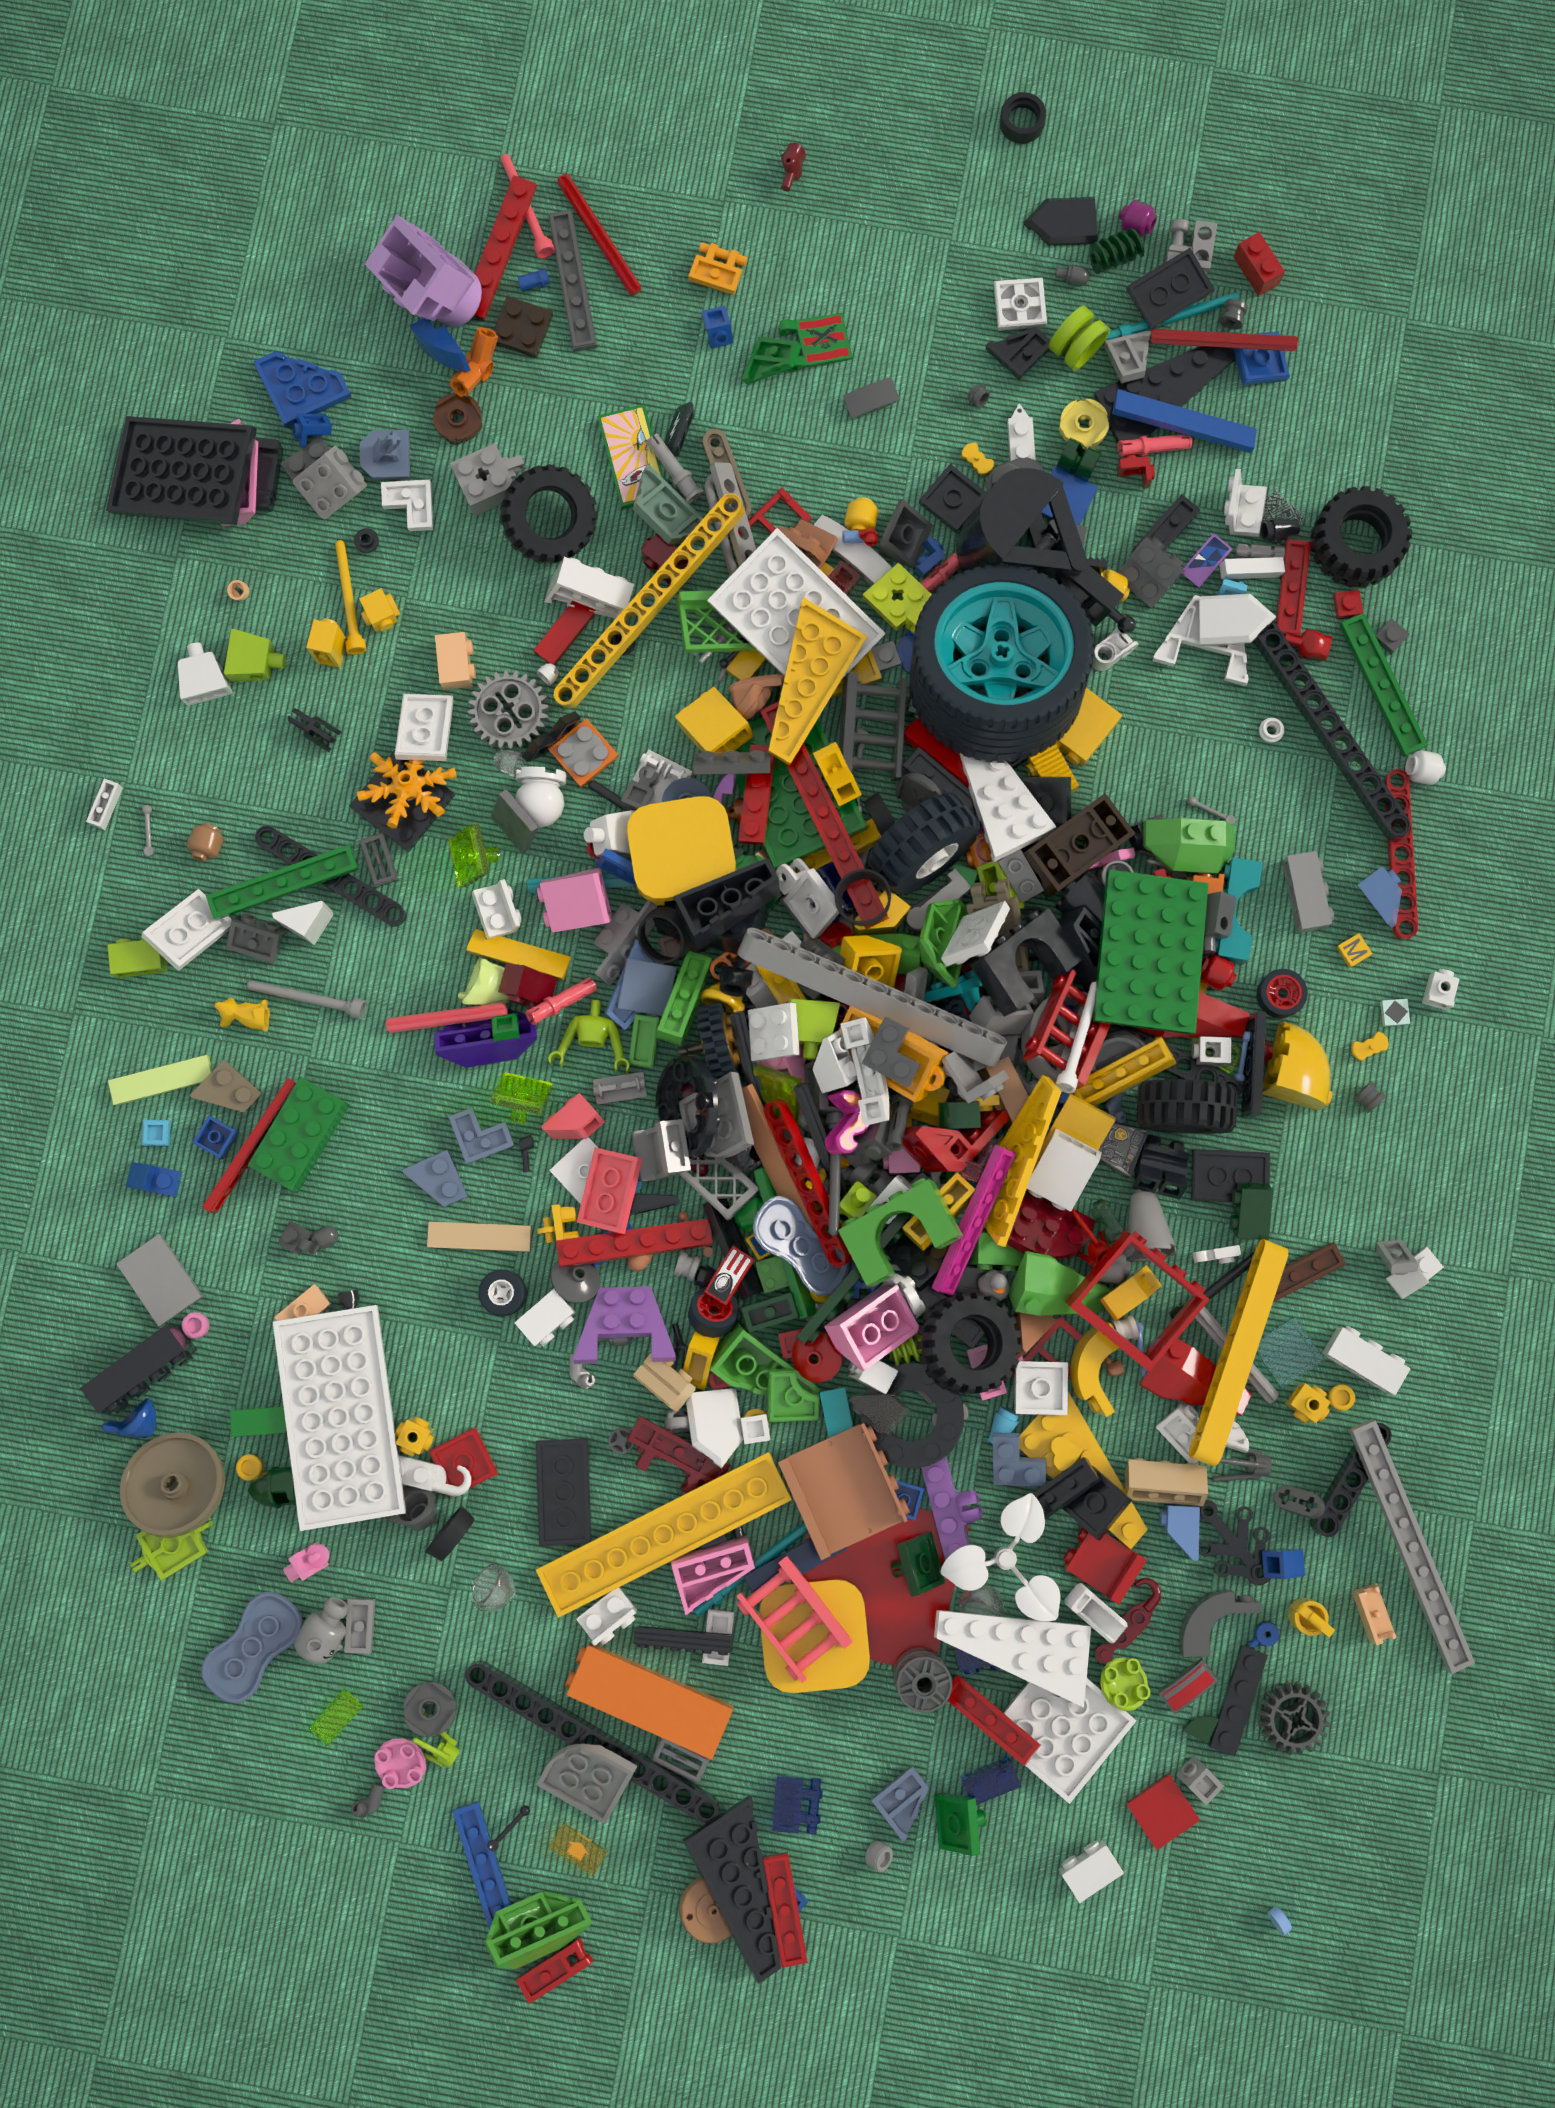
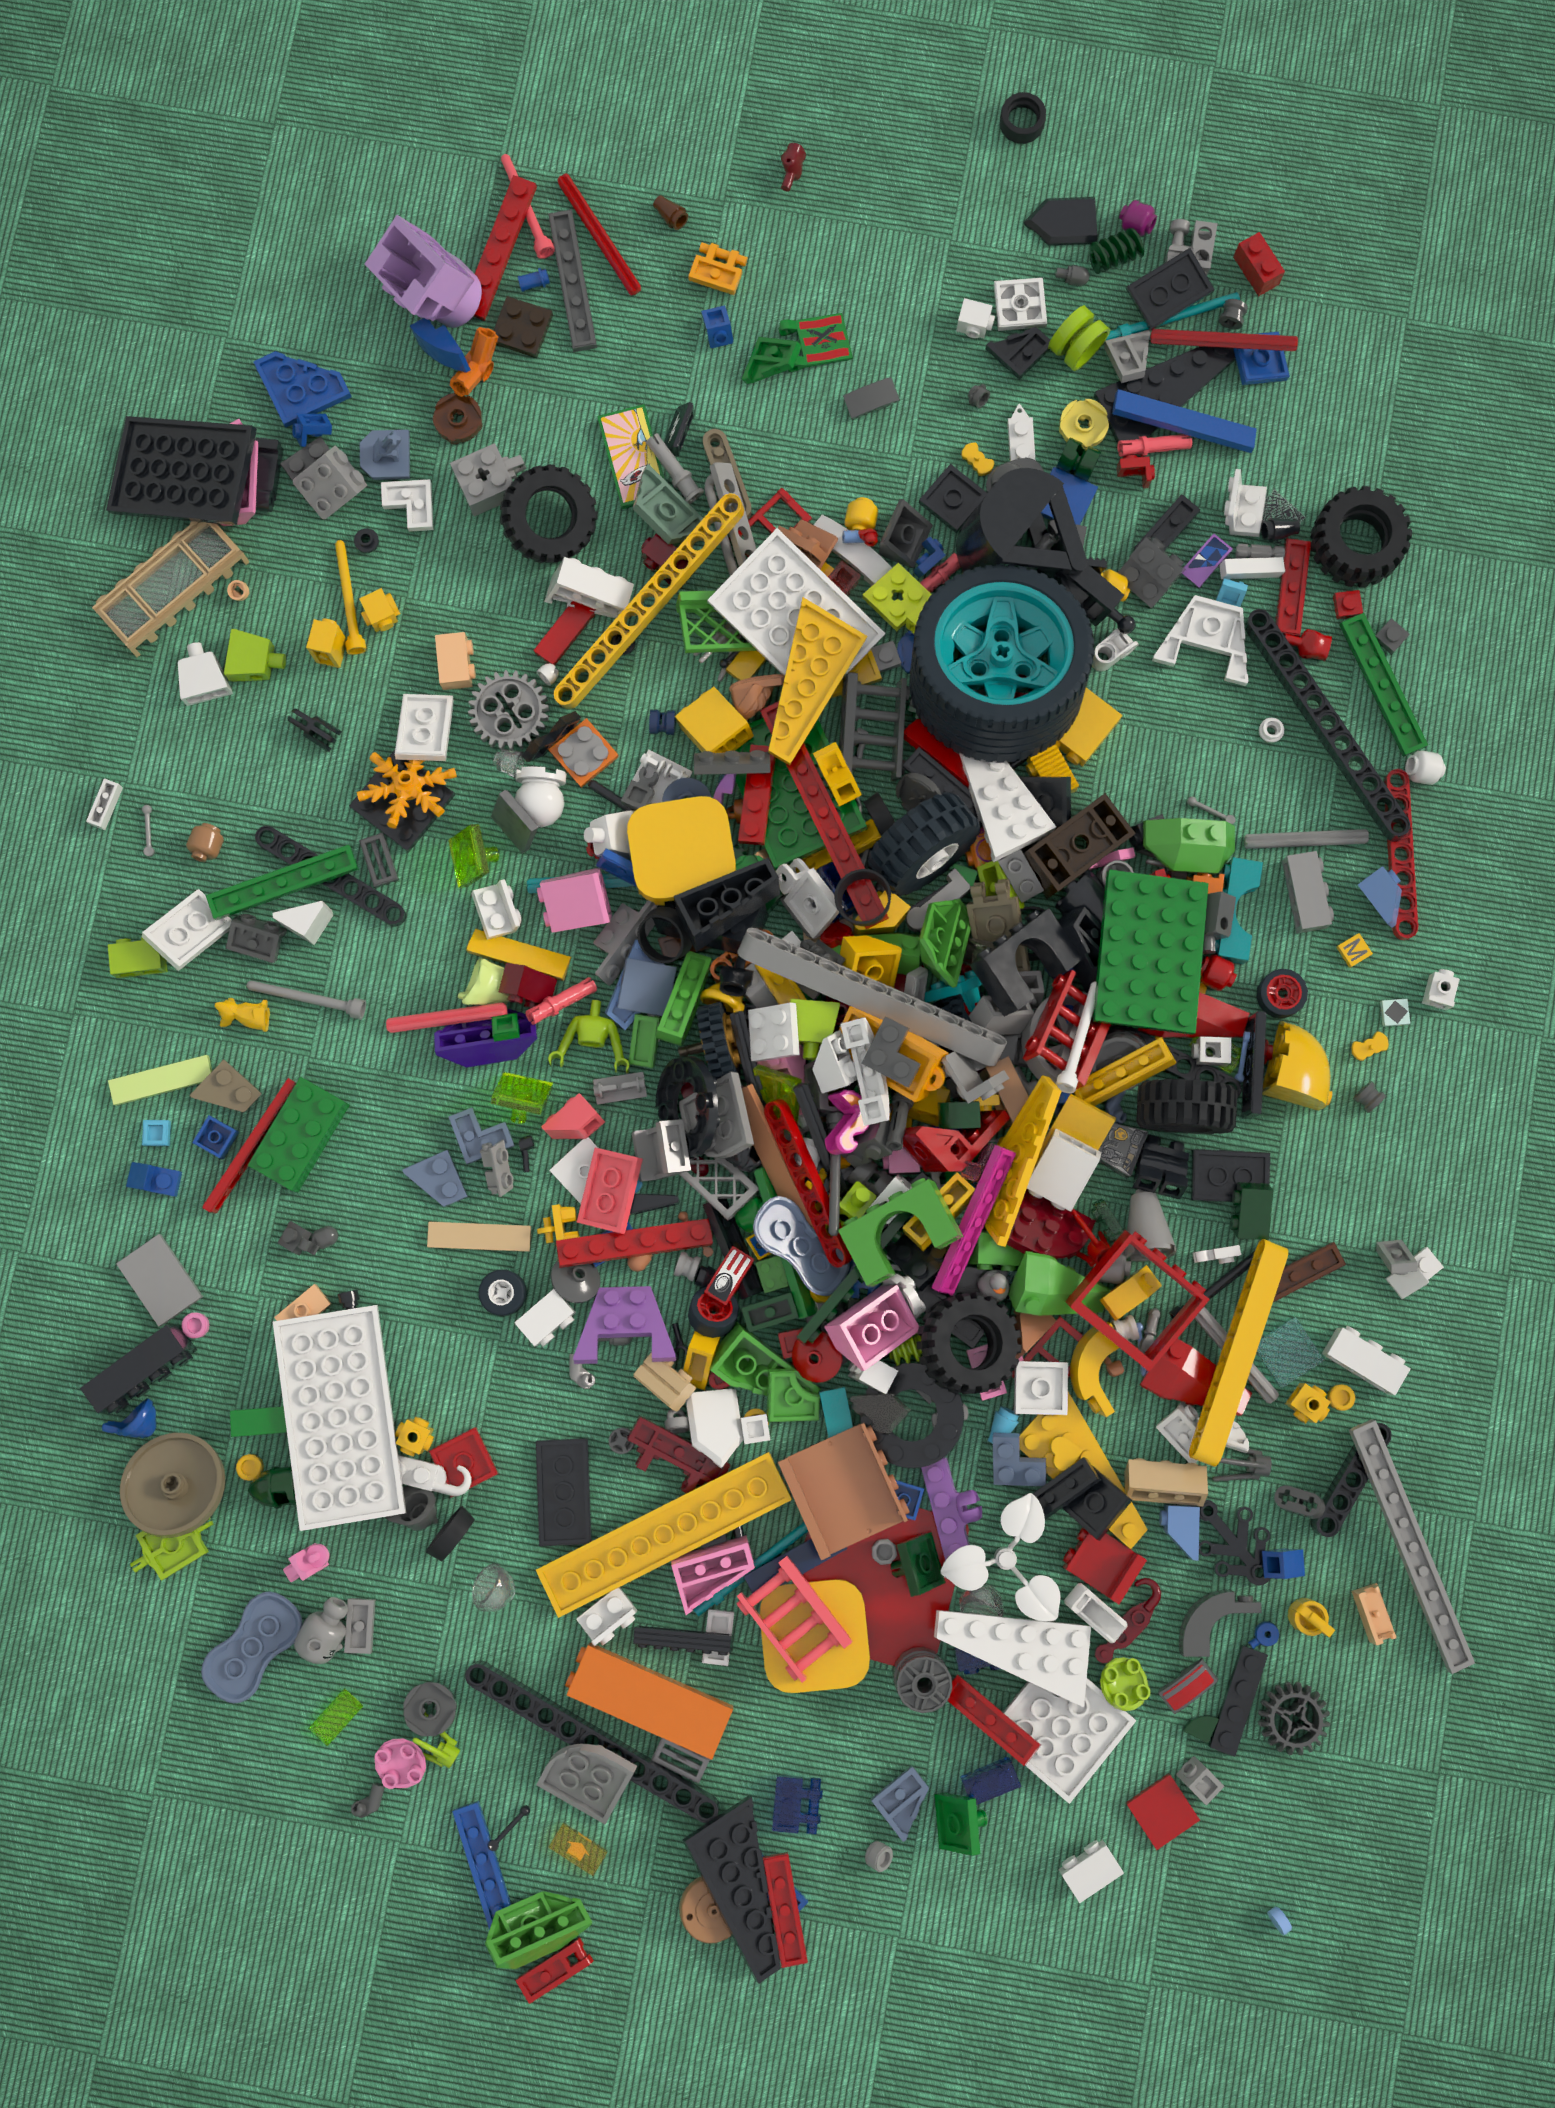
white plate [941,901,1010,966] -> none
white tile [1199,594,1276,646] -> none
none -> window [92,521,249,657]
none -> light grey hinge [480,1140,513,1197]
none -> dark blue wheel [649,709,676,735]
none -> reddish brown cone [653,195,688,230]
none -> light grey tile [871,1539,897,1565]
none -> white brick [956,298,995,339]
none -> light grey piece [1139,1308,1160,1353]
none -> light grey axle [1244,829,1369,849]

